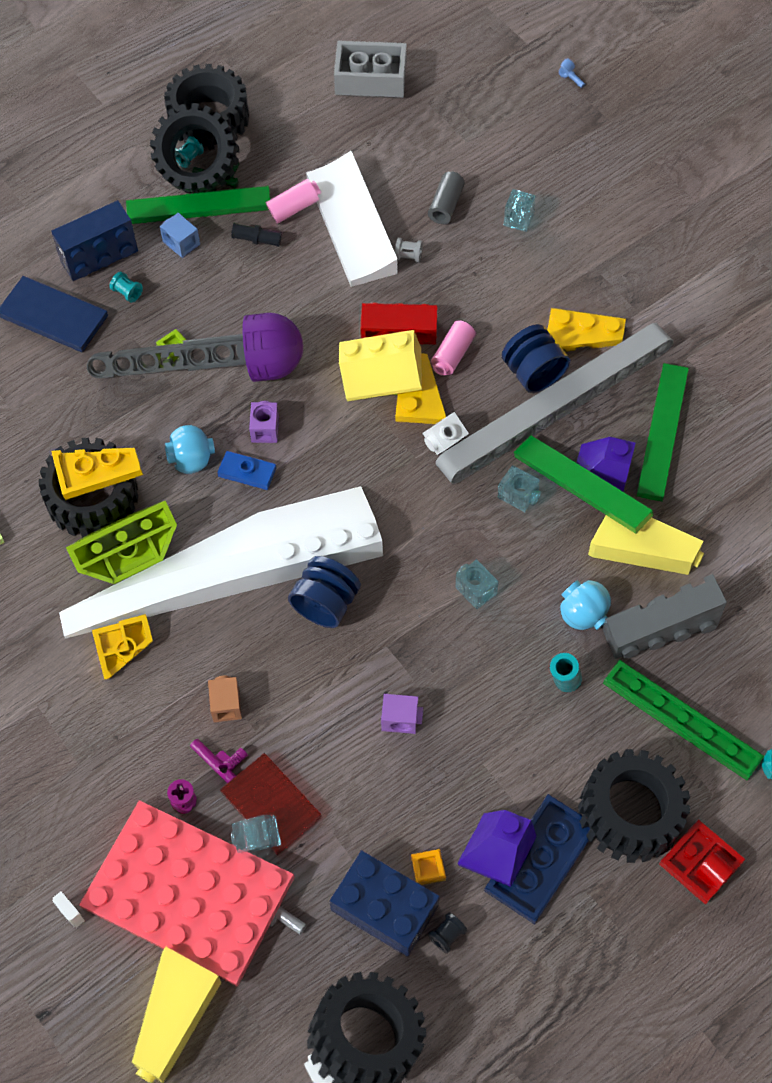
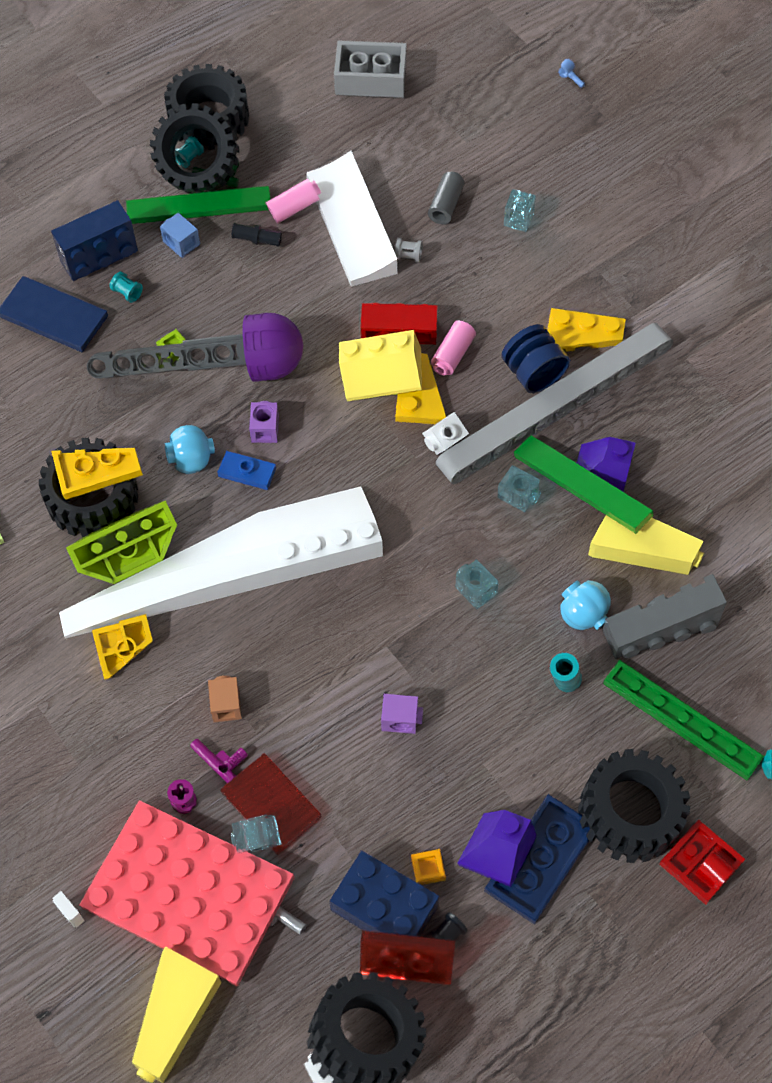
dark blue wheel [288,556,361,628] -> none
green tile [636,363,689,502] -> none
none -> clear red tile [360,930,455,985]

